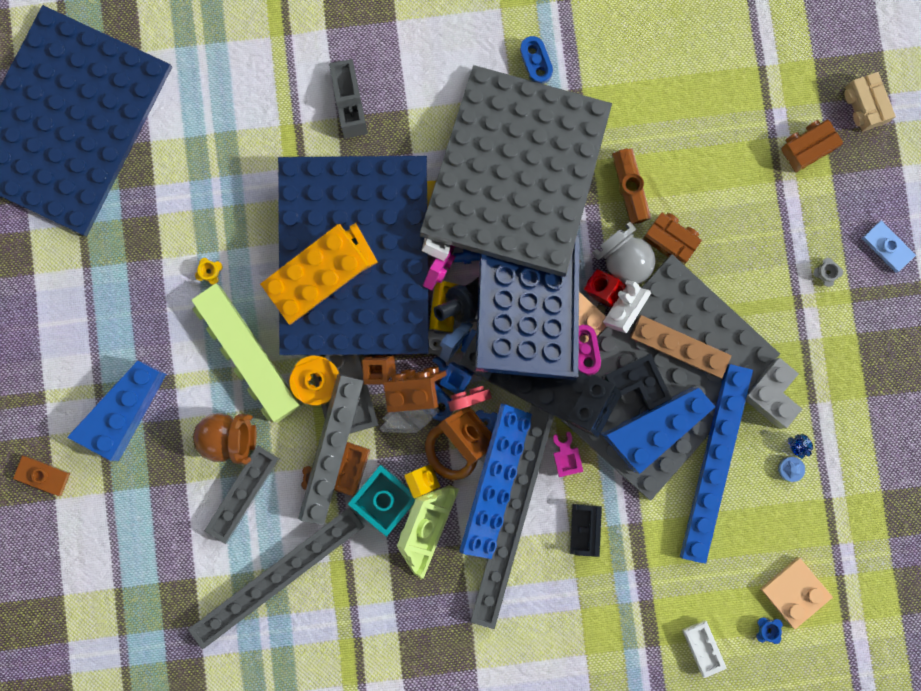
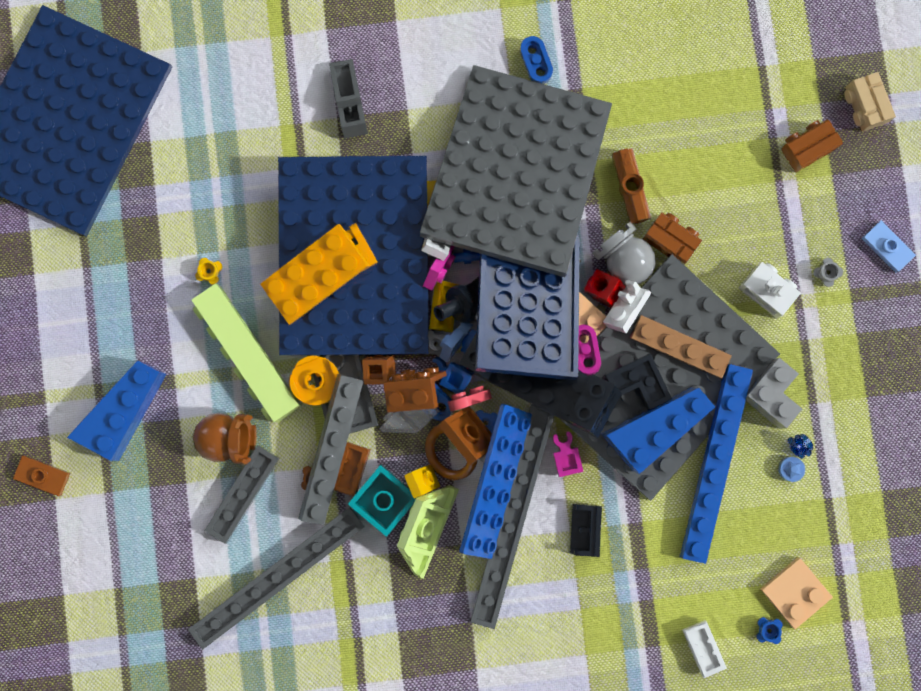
none -> white brick [739,262,801,319]

